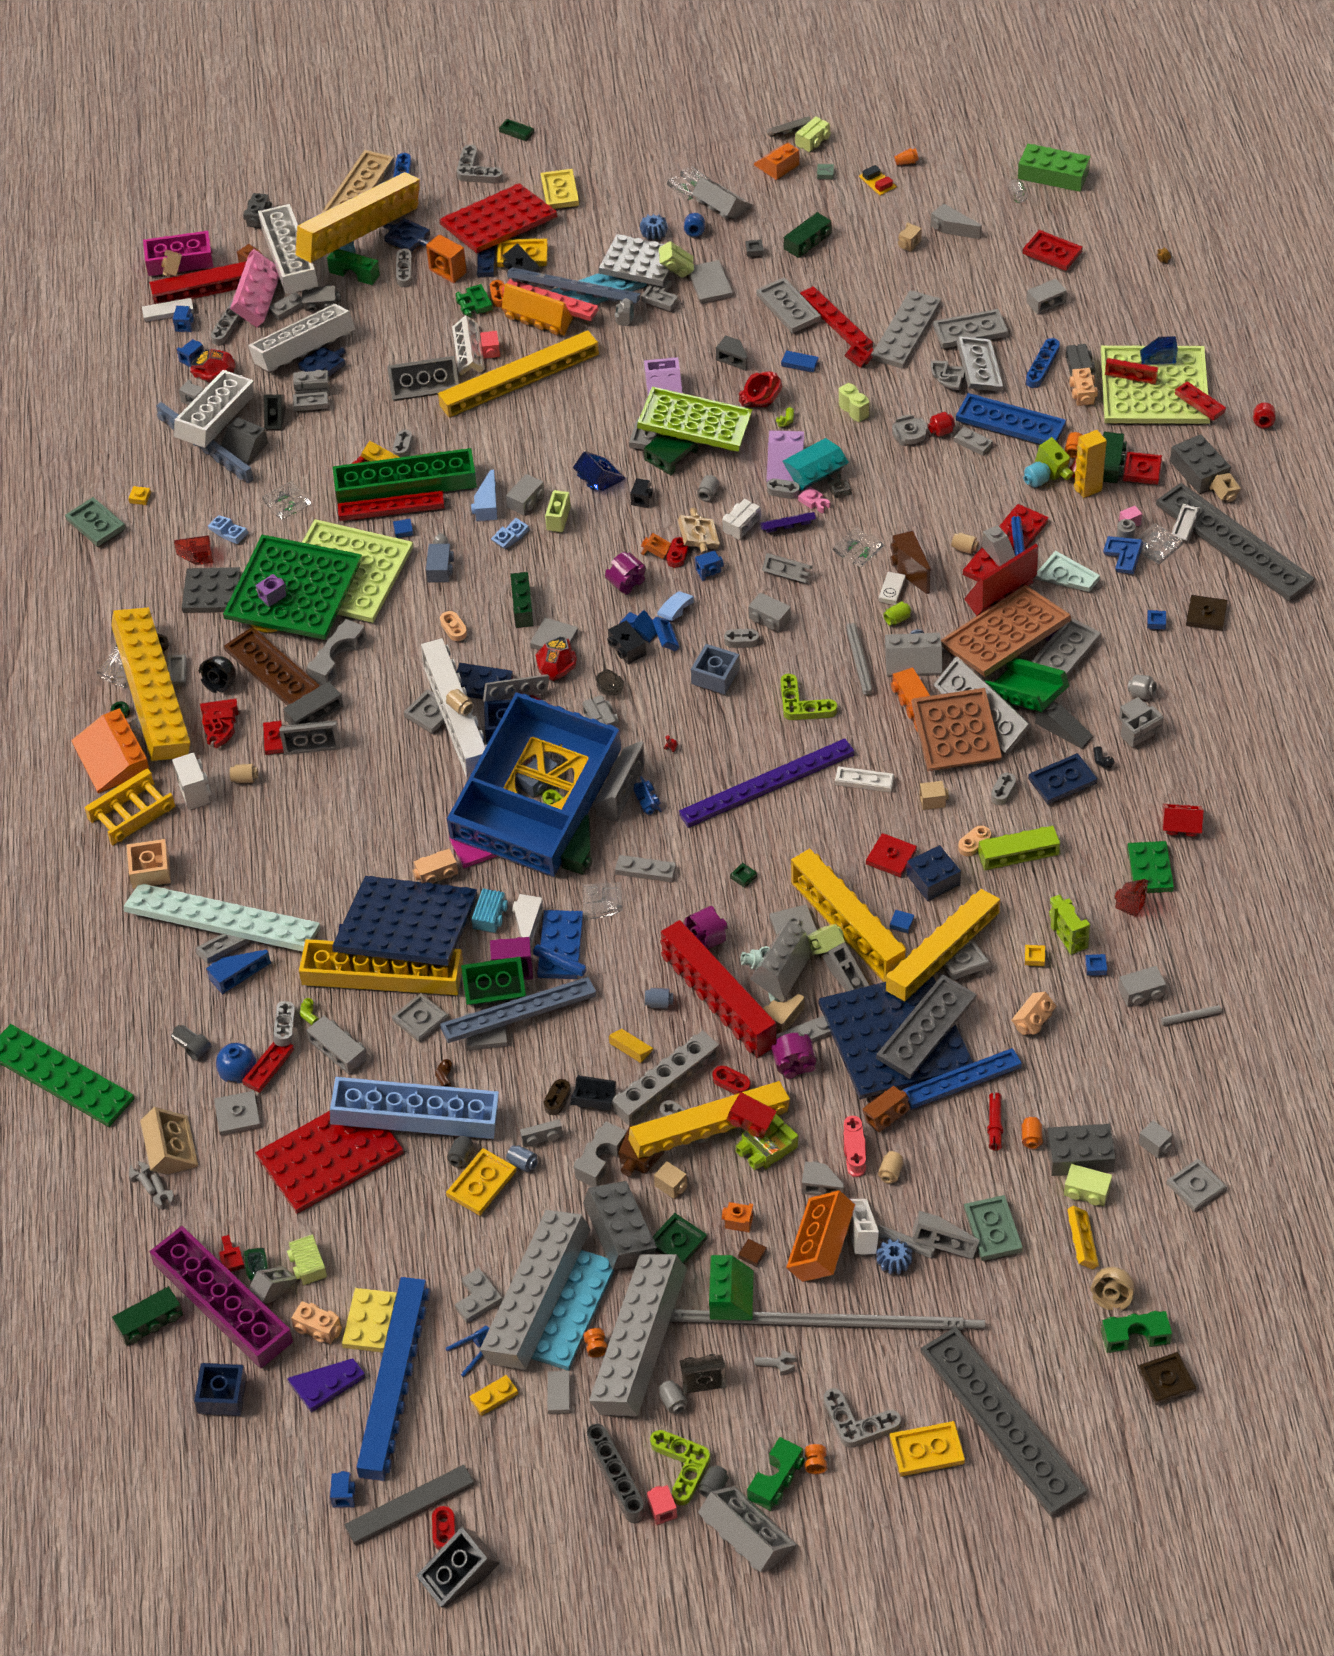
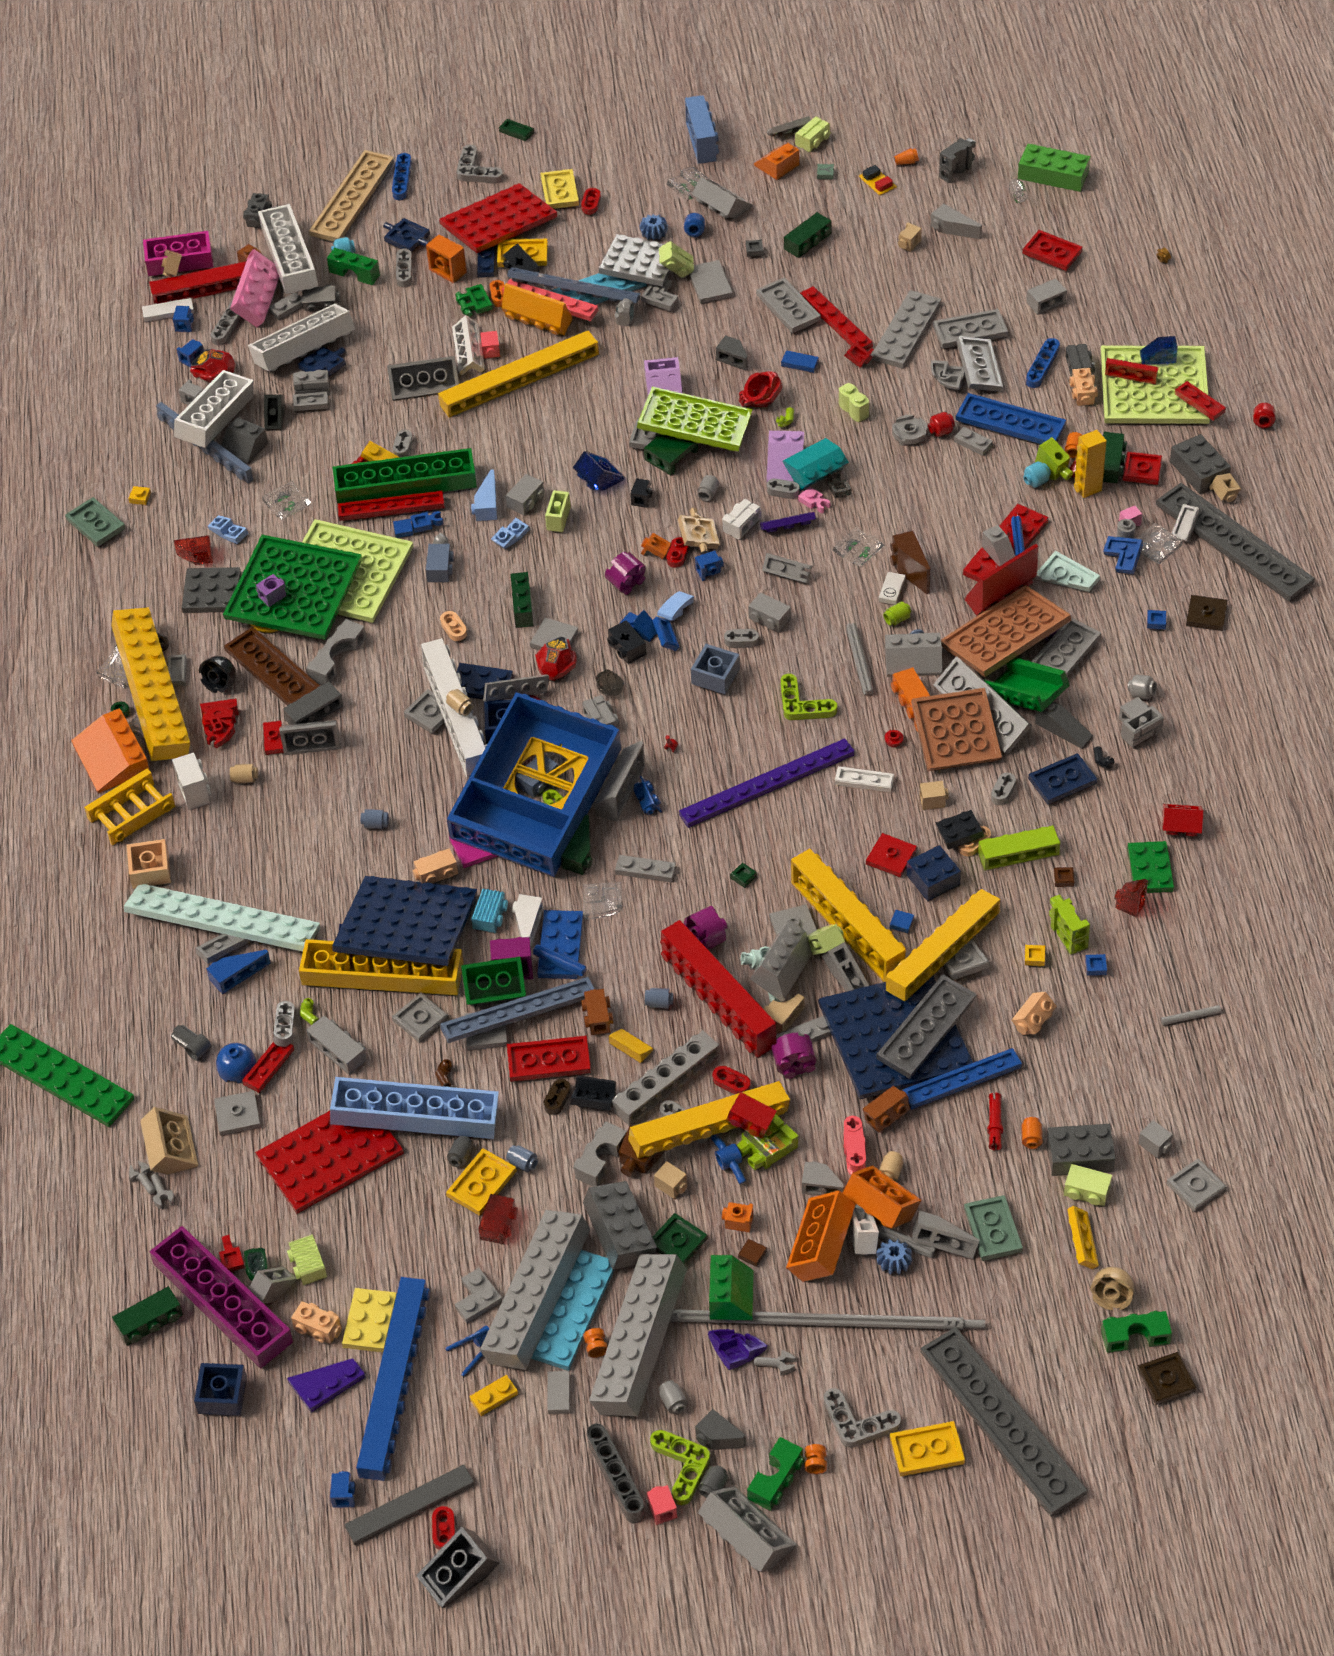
yellow brick [295,172,420,263] -> none
light grey plate [520,1119,563,1147] -> none
clear smoke slope [679,1354,726,1394] -> none
tan brick [951,533,979,554] -> none
light grey brick [1118,966,1166,1007] -> none
none -> sand blue brick [360,809,389,829]
none -> blue plate [410,511,443,533]
none -> clear red brick [478,1194,518,1245]
none -> red plate [507,1035,591,1082]
none -> red plate [581,188,601,215]
none -> dark orange brick [581,989,613,1035]
none -> medium blue brick [685,95,719,164]
none -> dark grey slope [695,1409,746,1450]
none -> dark purple brick [708,1329,767,1370]
none -> blue piece [711,1134,747,1184]
none -> orange brick [843,1165,922,1229]
none -> red plate [884,730,903,747]
none -> black plate [935,810,984,850]
none -> dark grey hips [939,138,976,183]
none -> reddish brown tile [1053,867,1075,887]

